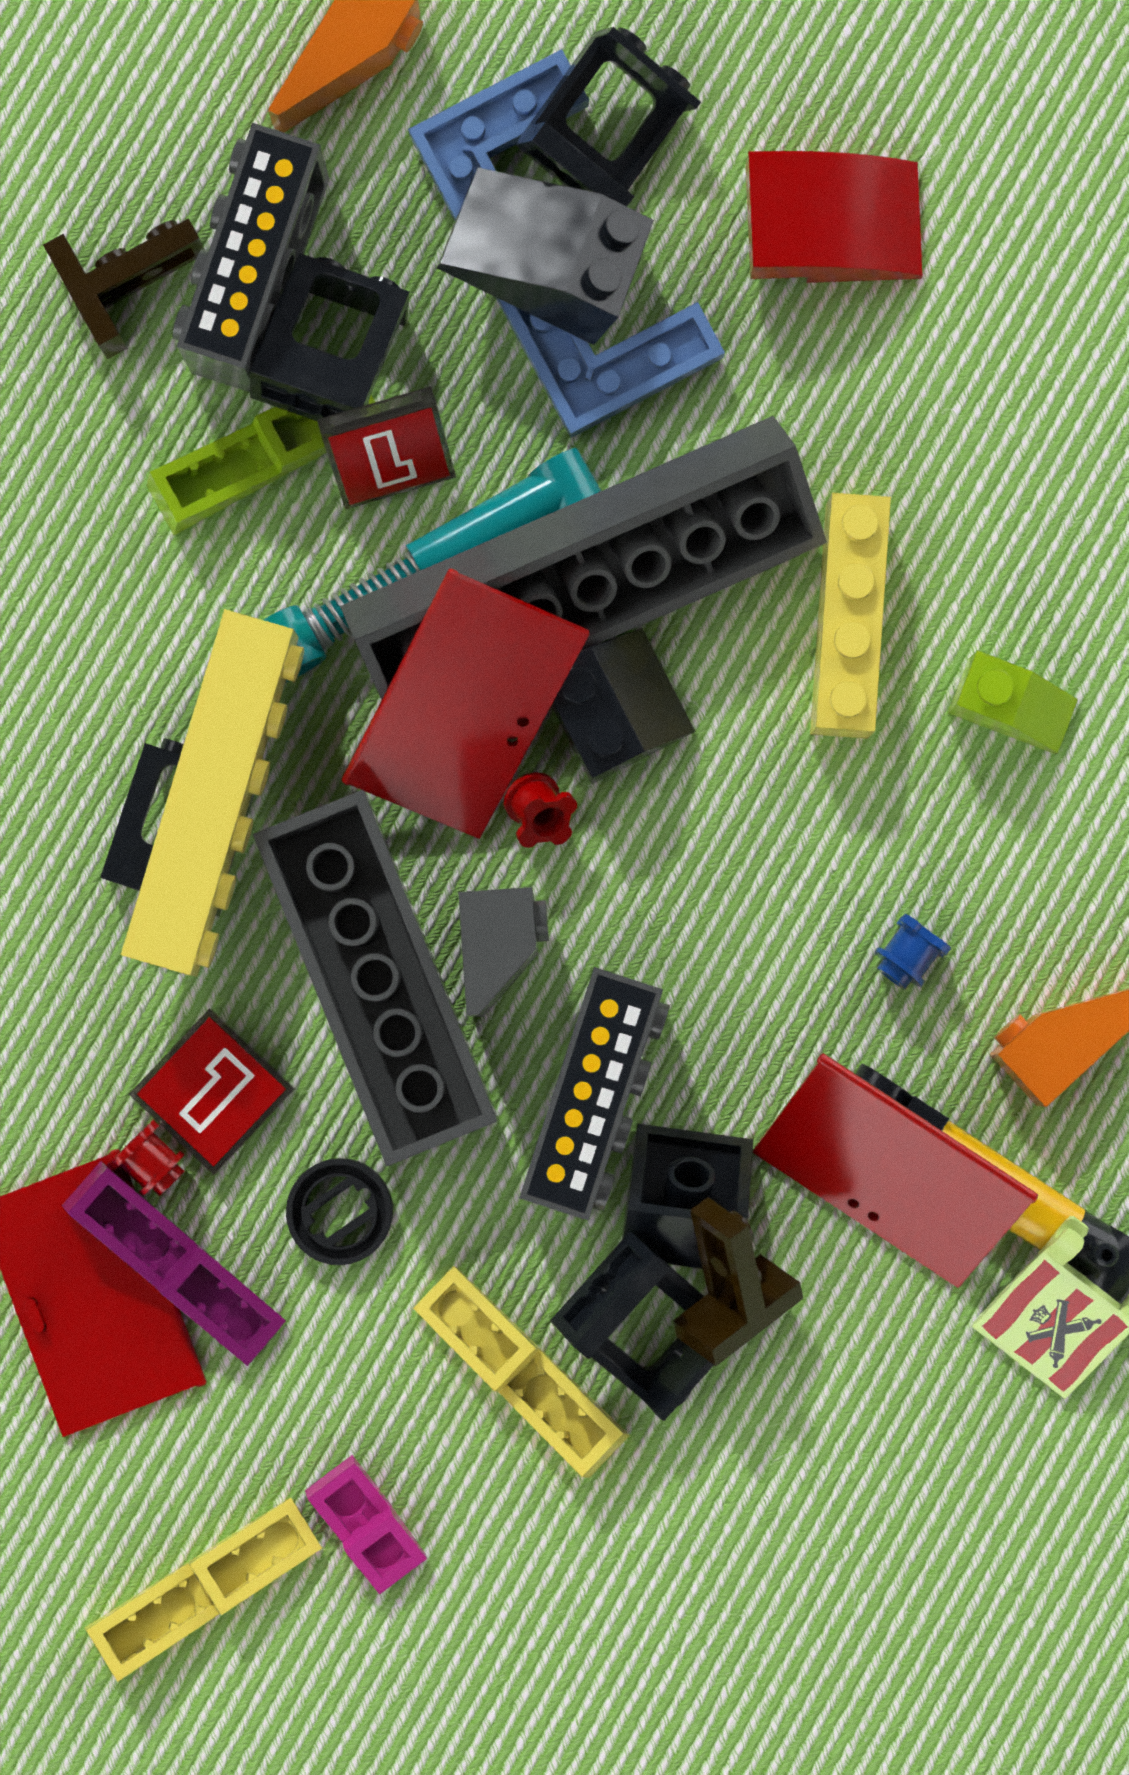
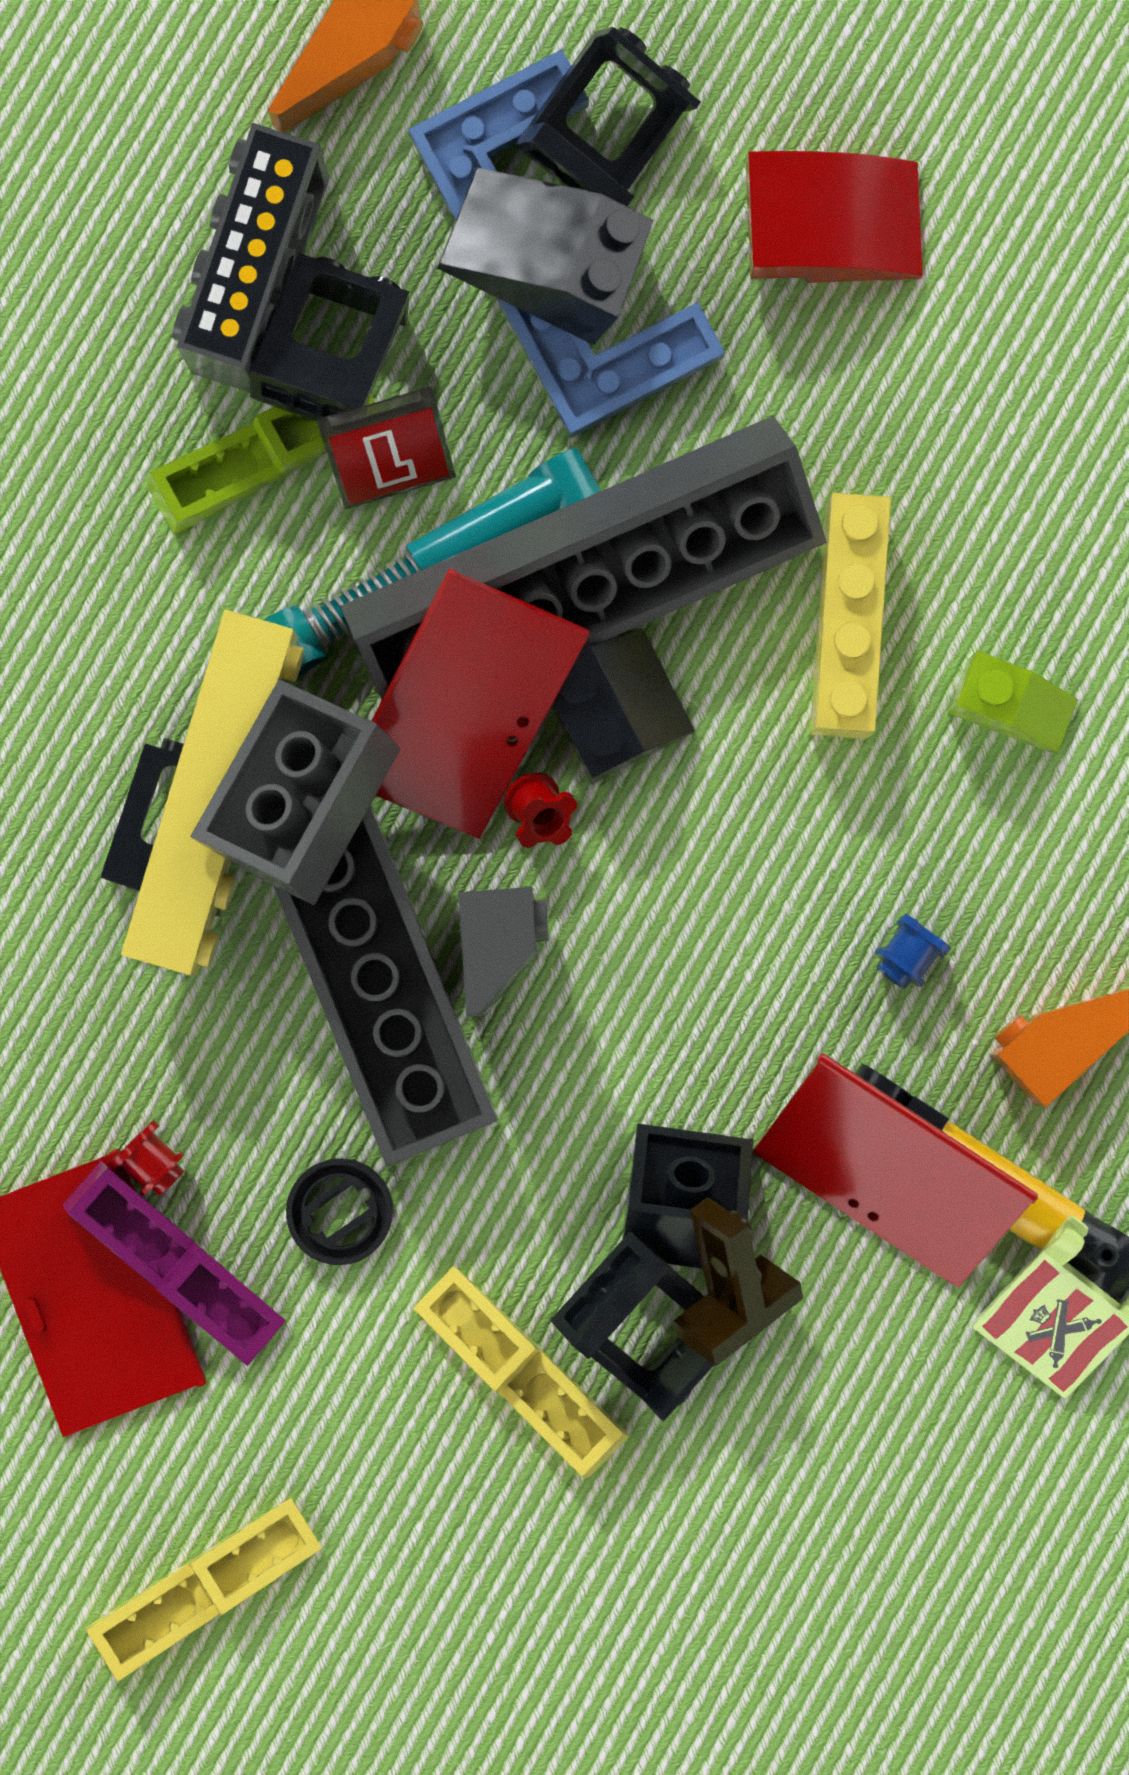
dark brown bracket [43,218,205,359] -> none
red tile [129,1008,296,1175] -> none
dark pink slope [305,1455,427,1594] -> none
brick [519,967,670,1221] -> none
none -> dark grey slope [190,679,401,905]

